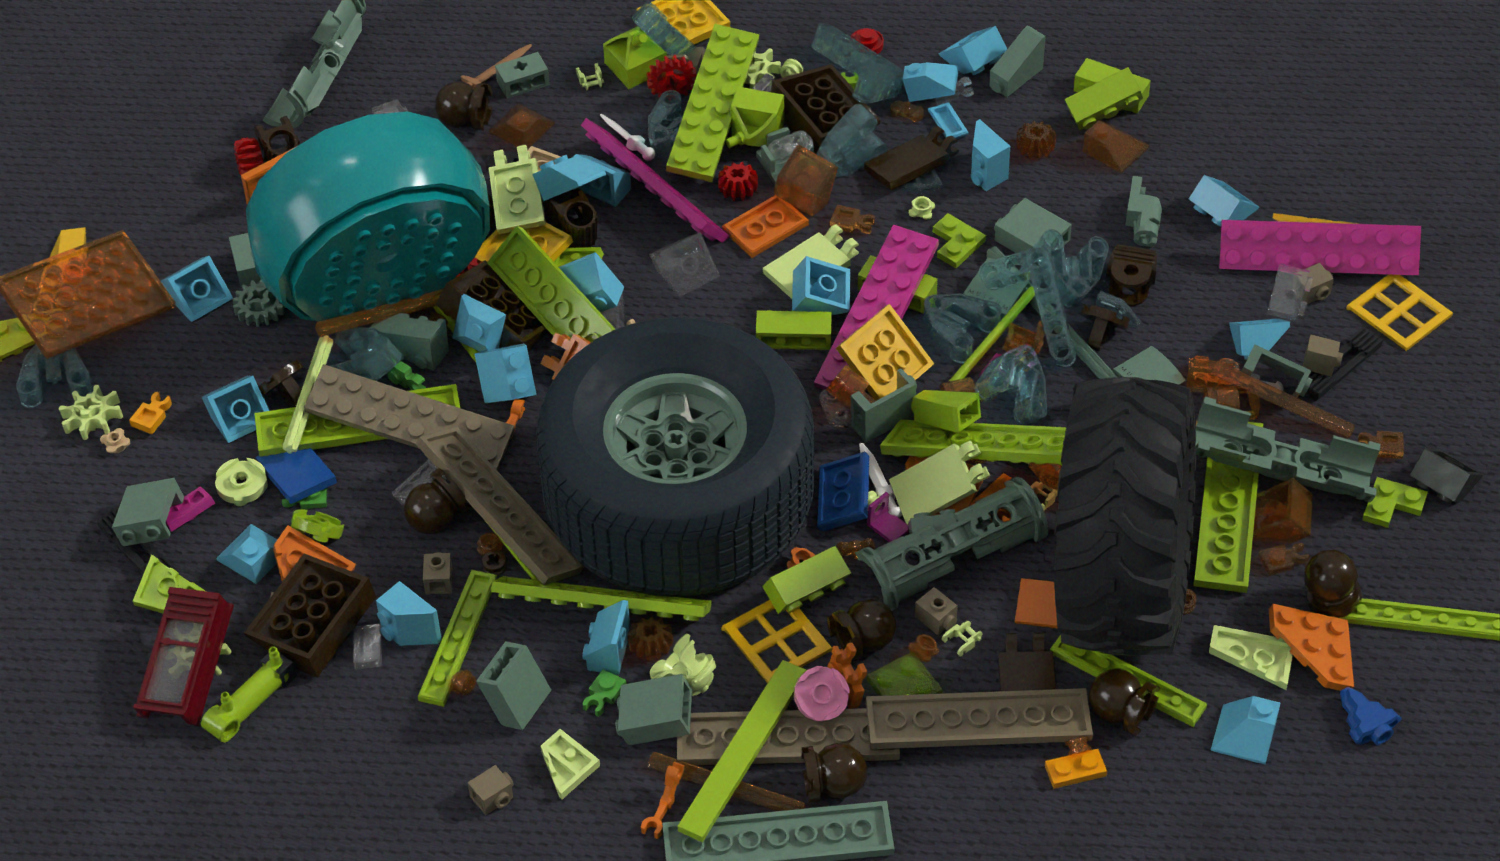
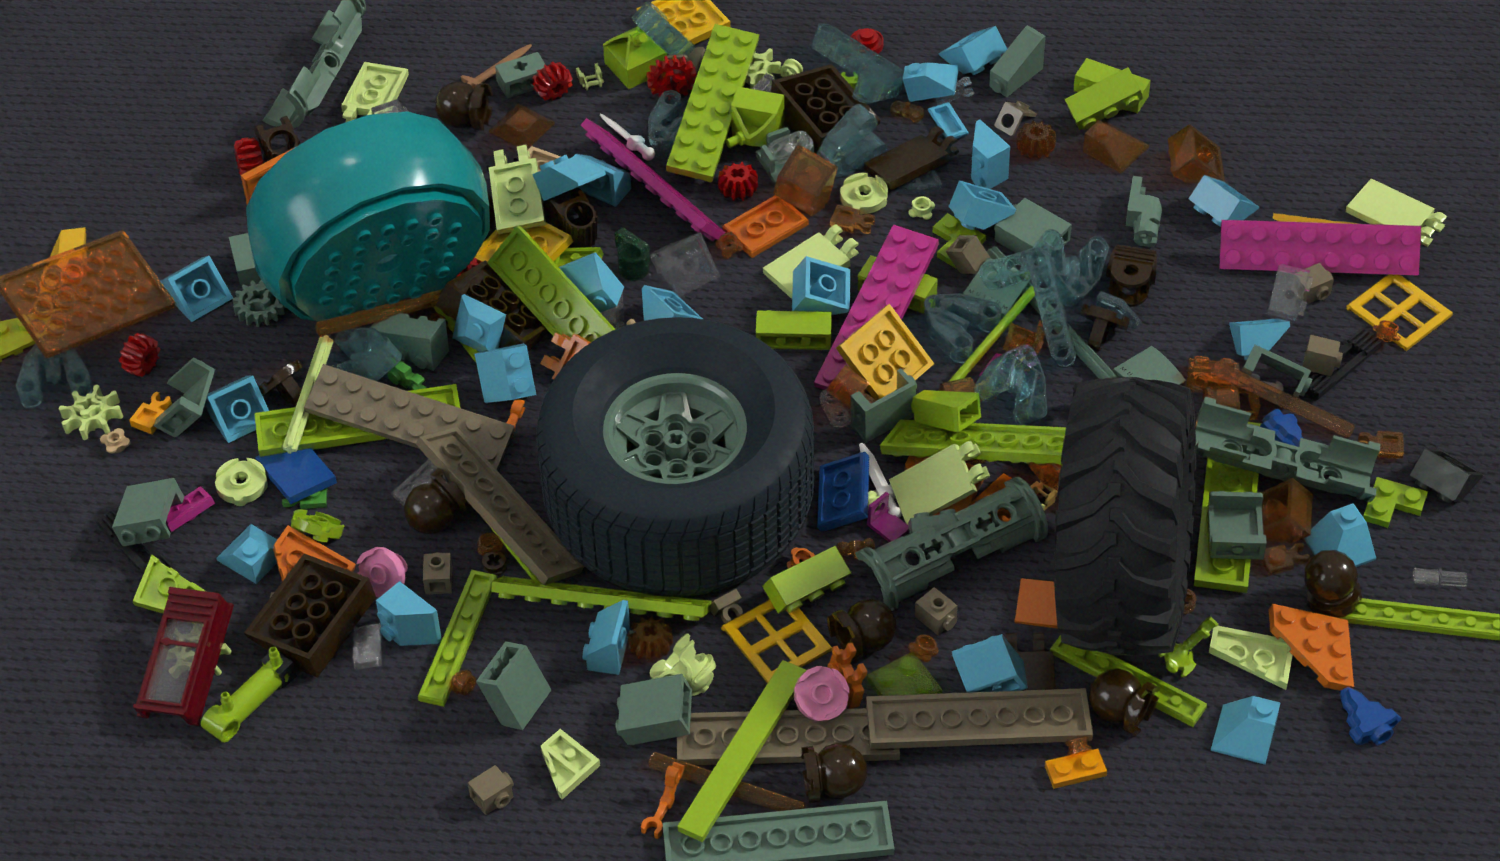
bright green plate [583,669,626,717] -> none
yellowish green piece [942,621,983,657] -> none
none -> red gear [119,333,161,377]
none -> sand green panel [154,357,215,437]
none -> yellowish green tile [341,62,409,122]
none -> bright pink tile [357,547,408,598]
none -> red gear [532,61,573,101]
none -> clear green piece [615,227,650,281]
none -> medium azure slope [642,285,703,321]
none -> dark tan tile [710,589,743,624]
none -> clear orange plate [715,232,744,259]
none -> yellowish green plate [840,173,888,216]
none -> dark tan brick [946,235,990,274]
none -> medium azure slope [949,180,1016,230]
none -> medium azure slope [952,634,1028,693]
none -> dark tan bracket [994,101,1037,136]
none -> lime piece [1159,616,1218,678]
none -> clear orange slope [1168,124,1225,183]
none -> sand green panel [1207,491,1266,560]
none -> blue rock [1260,409,1303,447]
none -> medium azure slope [1303,503,1376,567]
none -> yellowish green tile [1346,179,1447,247]
none -> clear orange plate [1373,320,1401,342]
none -> clear axle [1412,567,1468,589]

